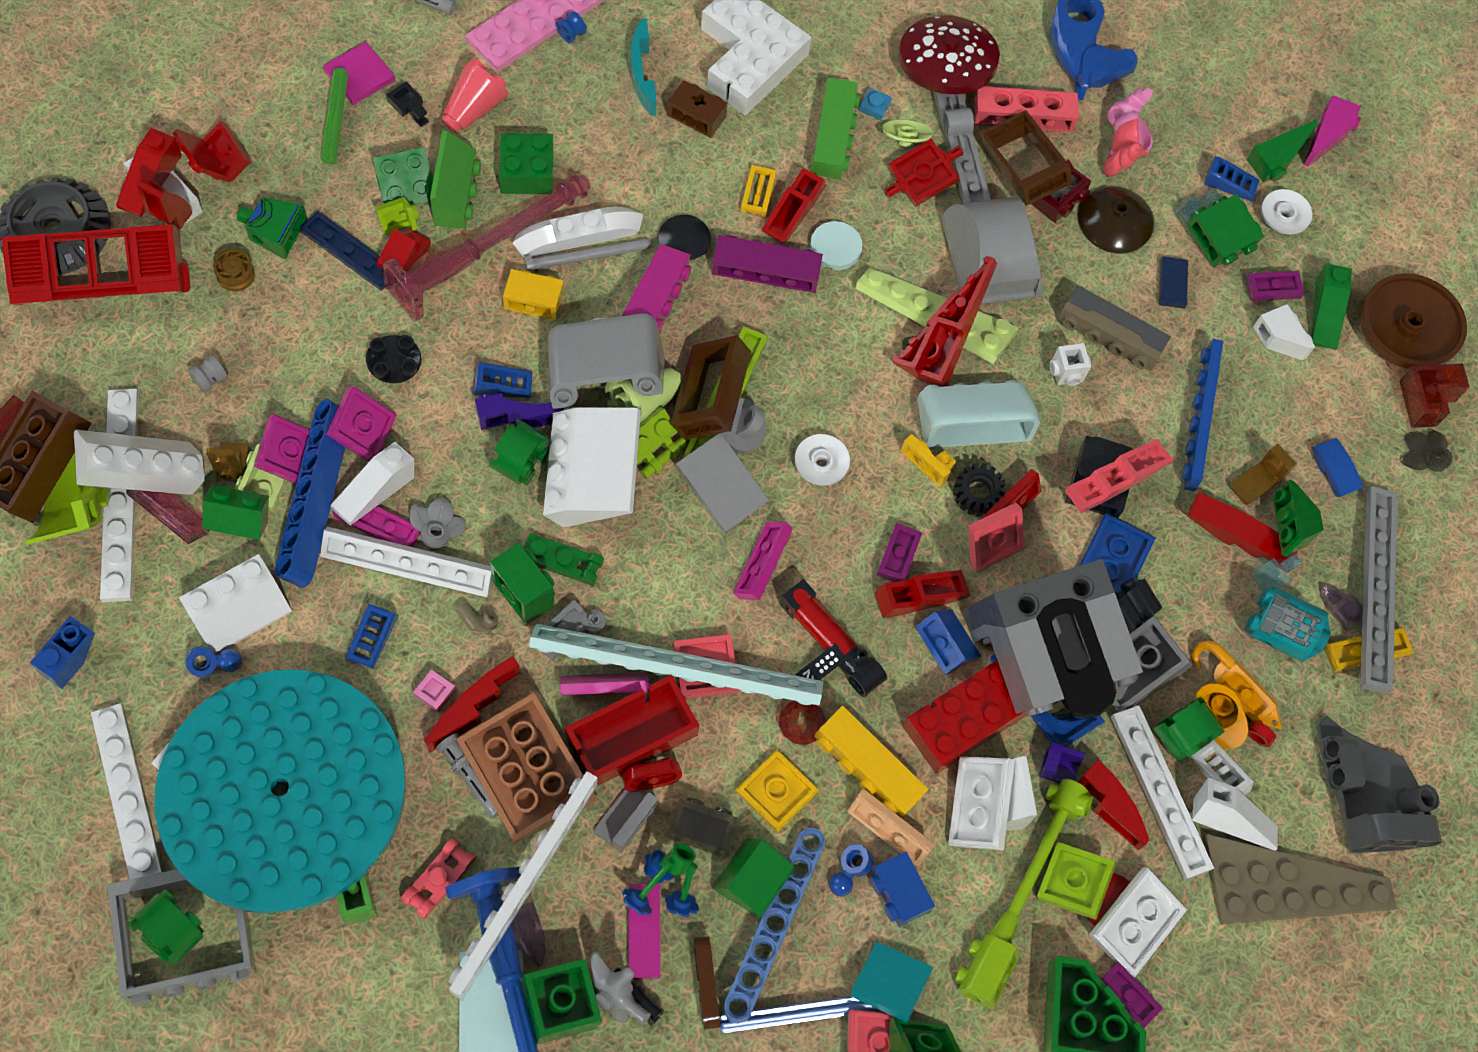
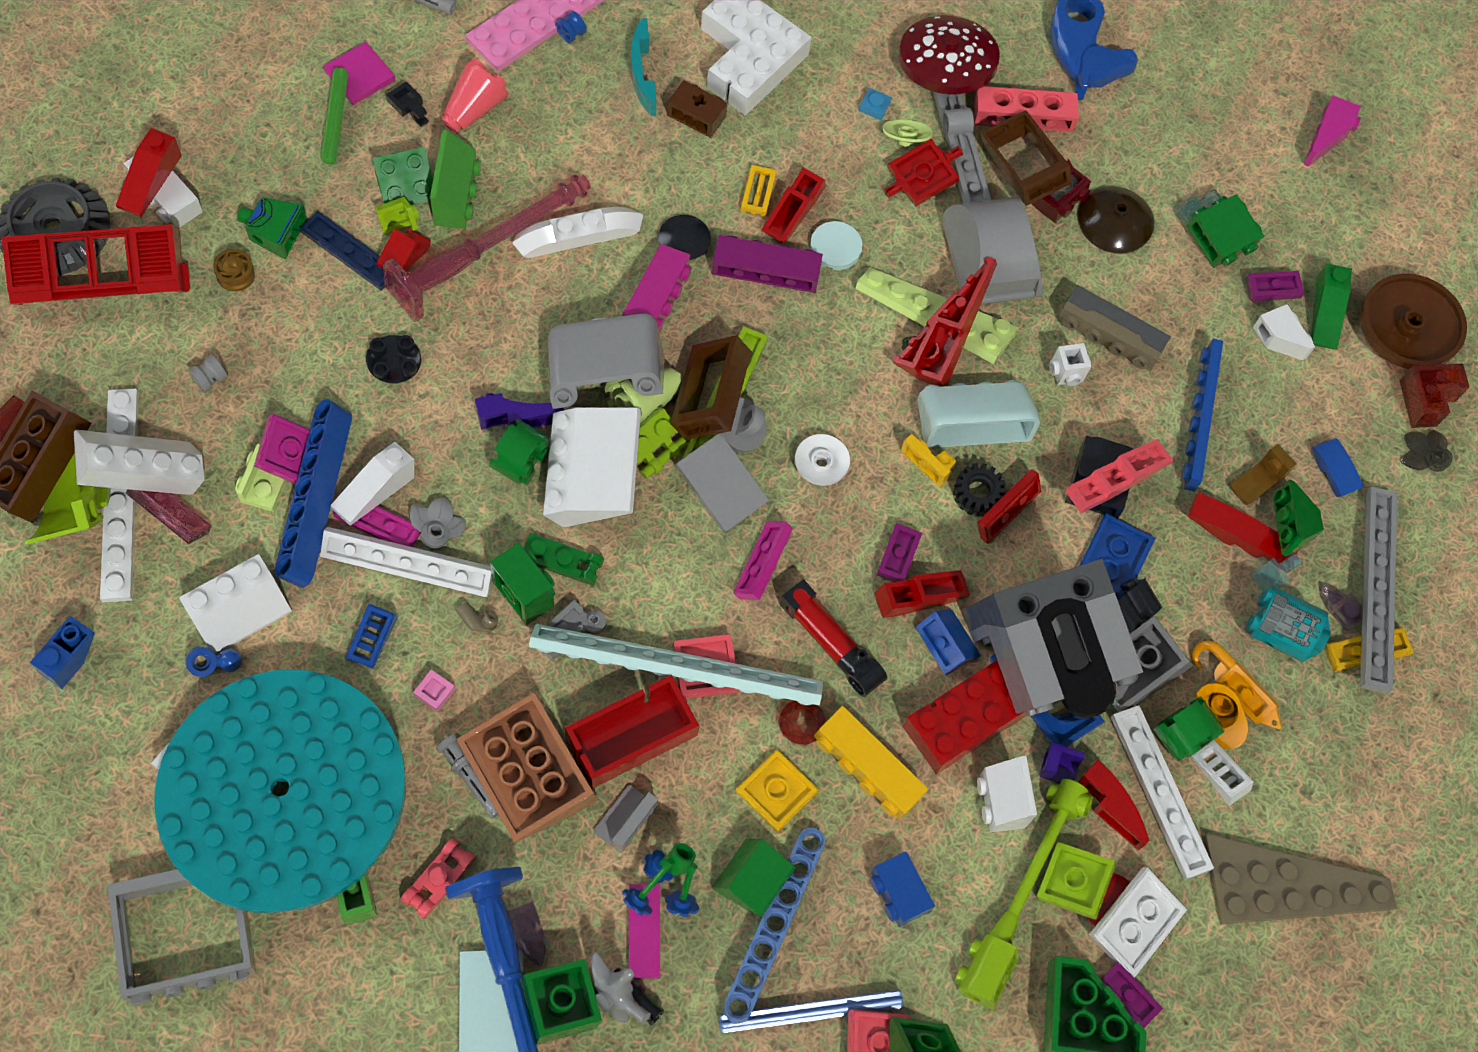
white plate [91,703,163,879] -> none
green brick [127,889,204,967] -> none
red slope [136,180,193,230] -> none
red bracket [173,121,251,182] -> none
green brick [202,485,269,540] -> none
pearl gold bracket [206,442,250,481] -> none
dark pink tile [326,386,397,462] -> none
red slope [424,656,520,753] -> none
white plate [448,772,597,1001] -> none
blue slope [473,362,533,398] -> none
green brick [499,133,554,195] -> none
yellow brick [503,269,564,320] -> none
light grey bar [524,239,651,274] -> none
dark pink tile [560,673,649,695] -> none
red plate [621,758,682,792] -> none
clear smoke brick [668,797,738,858] -> none
reddish brown beam [693,936,720,1030] -> none
black sticker [795,643,847,680] -> none
bright green brick [811,77,861,180] -> none
blue plate [829,844,873,897] -> none
light nougat tile [847,789,935,868] -> none
teal tile [851,941,933,1023] -> none
white tile [948,756,1015,851] -> none
coral plate [968,503,1024,572] -> none
hair [1103,88,1153,177] -> none
dark blue tile [1159,256,1188,309] -> none
white slope [1192,777,1278,851] -> none
blue slope [1204,156,1260,202] -> none
green slope [1247,120,1318,183] -> none
red tile [1248,720,1276,747] -> none
white dish [1261,189,1312,234] -> none
dark grey panel [1316,716,1442,853] -> none

